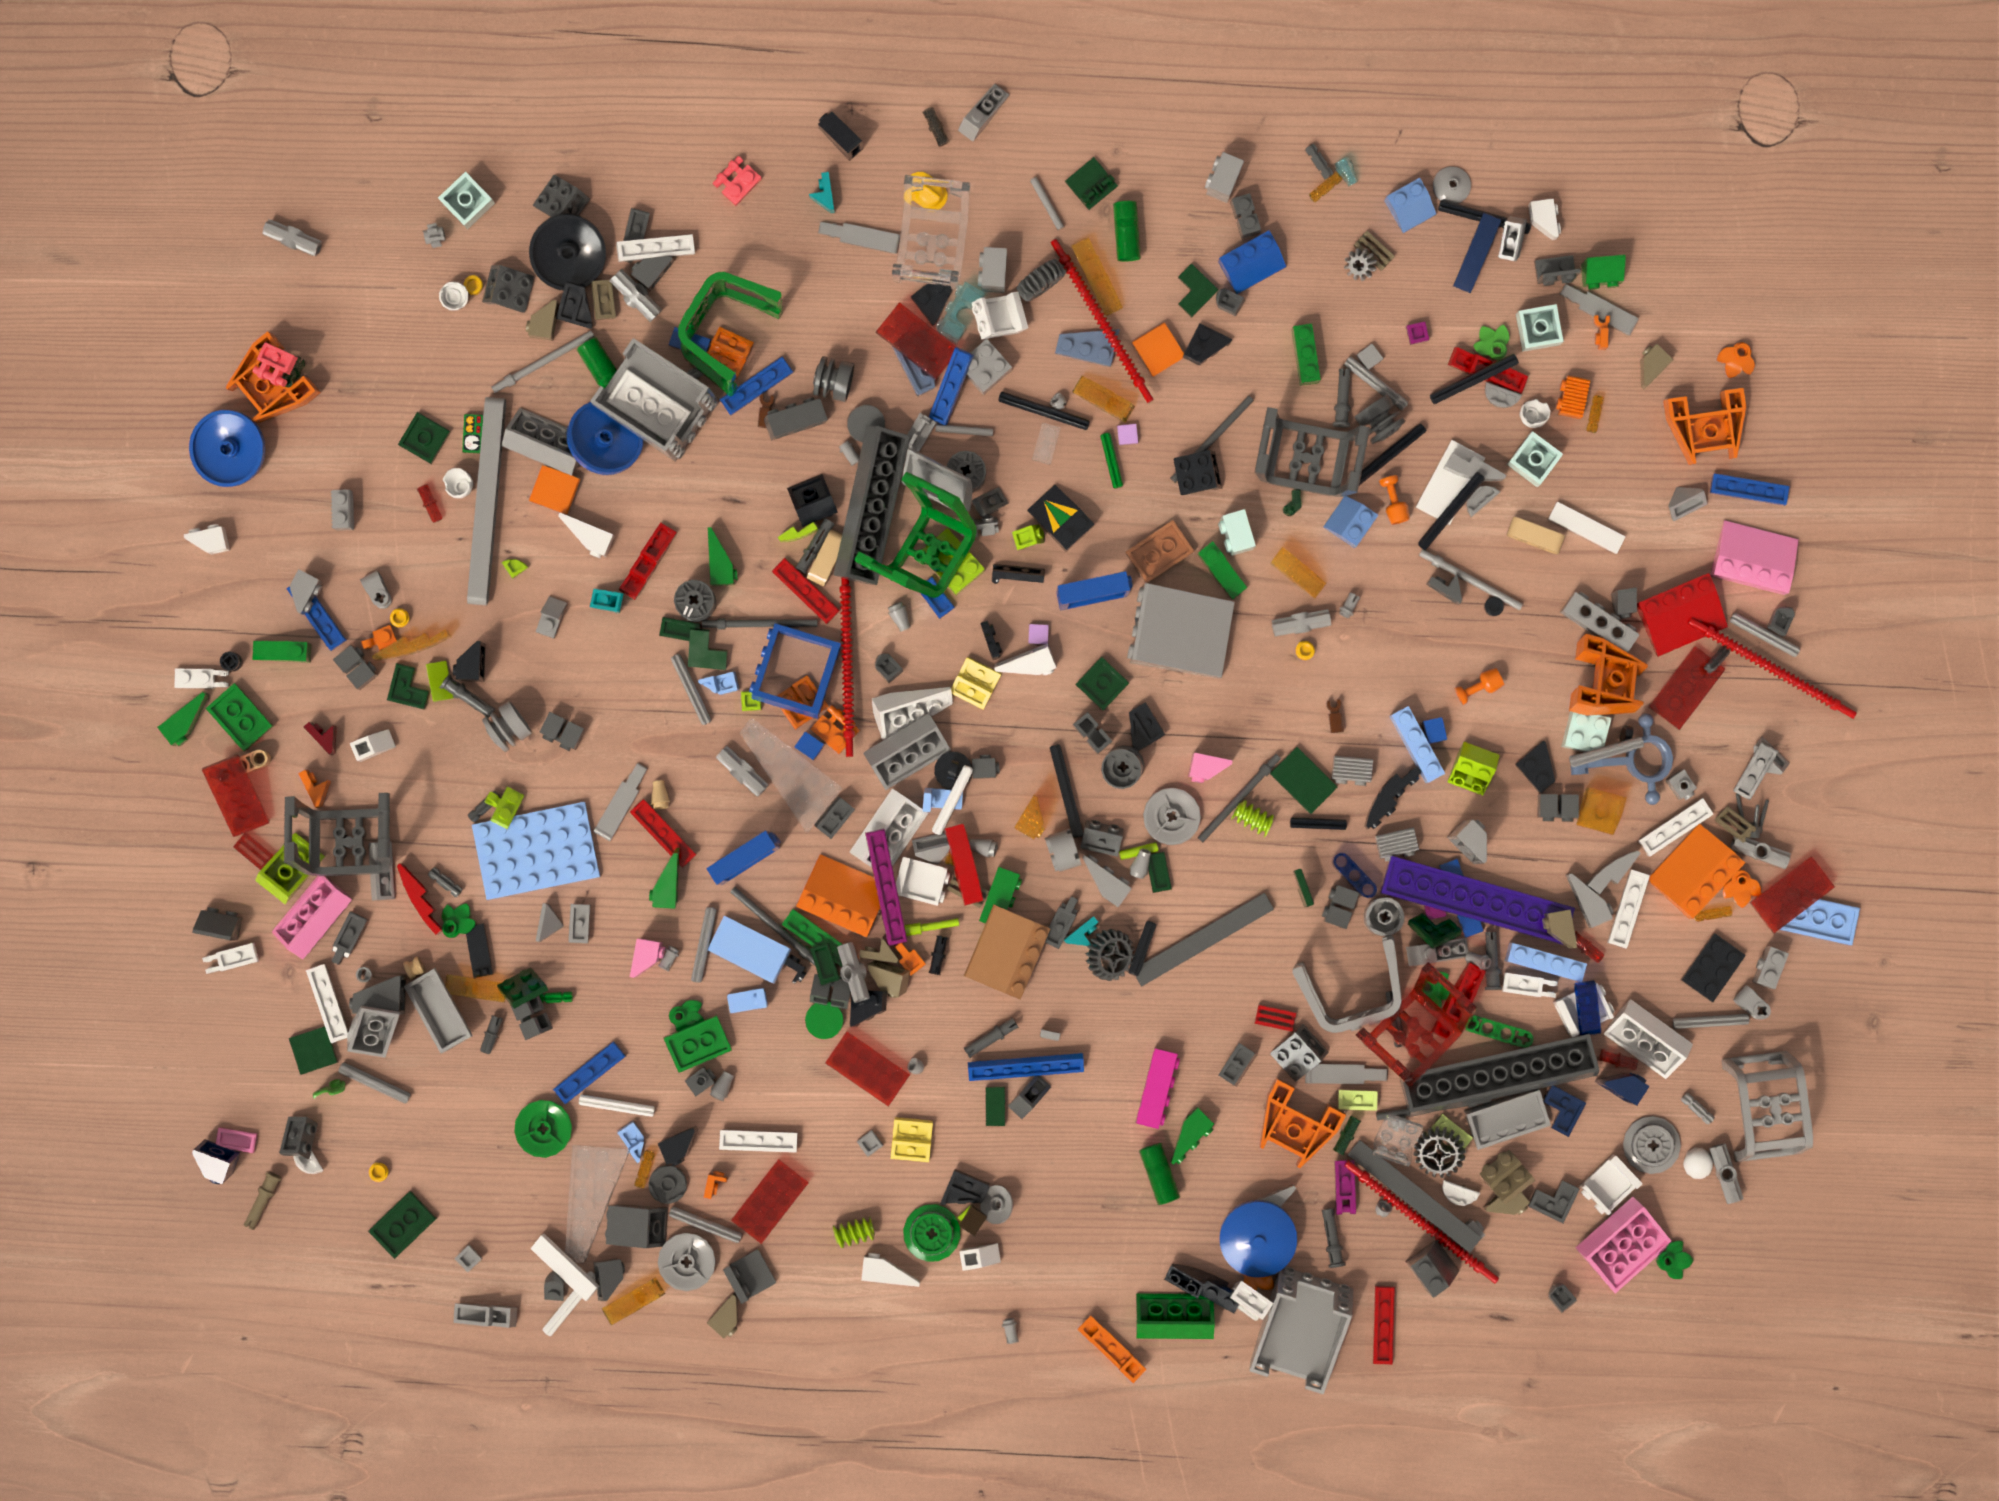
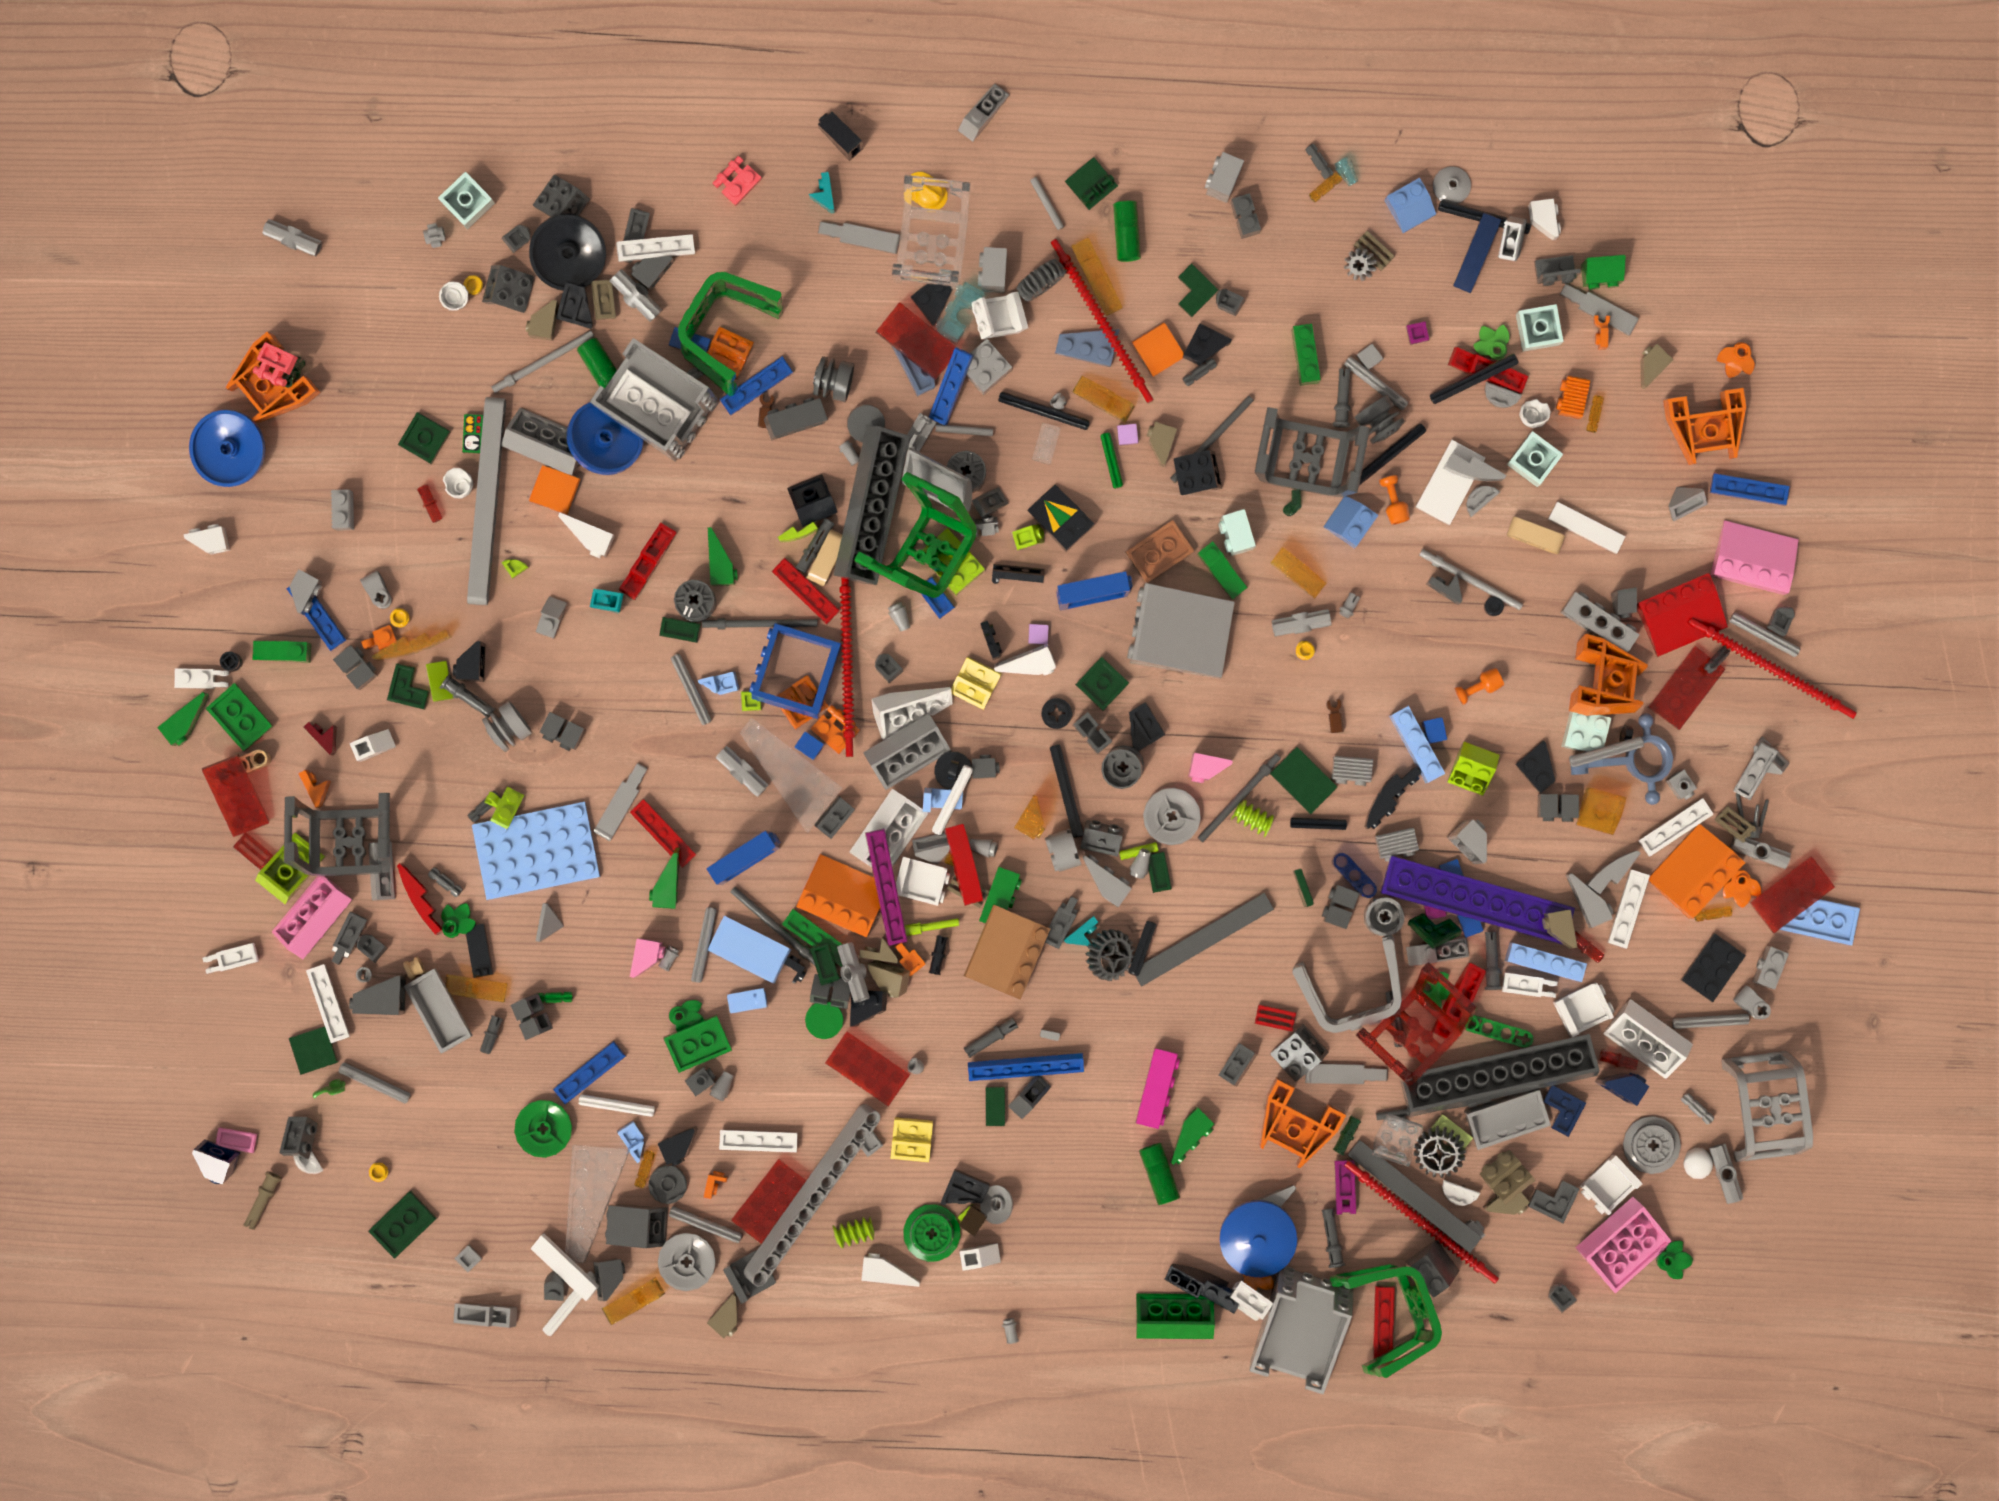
dark grey slope [192,907,243,941] -> none
light grey slope [347,1006,400,1057] -> none
dark green plate [497,967,548,1009] -> none
light grey plate [568,904,591,943] -> none
tan cone [651,780,670,810] -> none
dark green tile [688,628,728,670] -> none
clear smoke pin [922,107,950,147] -> none
orange slope [1077,1315,1147,1383] -> none
blue slope [1218,230,1286,294] -> none
yellowish green plate [1338,1090,1378,1111] -> none
light grey hinge [1375,1200,1392,1217] -> none
black axle [1418,472,1485,550] -> none
light grey pin [1465,951,1491,970] -> none
clear blue beam [1574,980,1601,1036] -> none
none -> dark grey plate [357,934,388,963]
none -> dark grey plate [501,224,531,253]
none -> light grey beam [744,1104,880,1287]
none -> black gear [1041,698,1072,729]
none -> dark tan slope [1147,422,1177,467]
none -> dark grey axle [1182,358,1217,386]
none -> green windscreen [1330,1264,1442,1378]

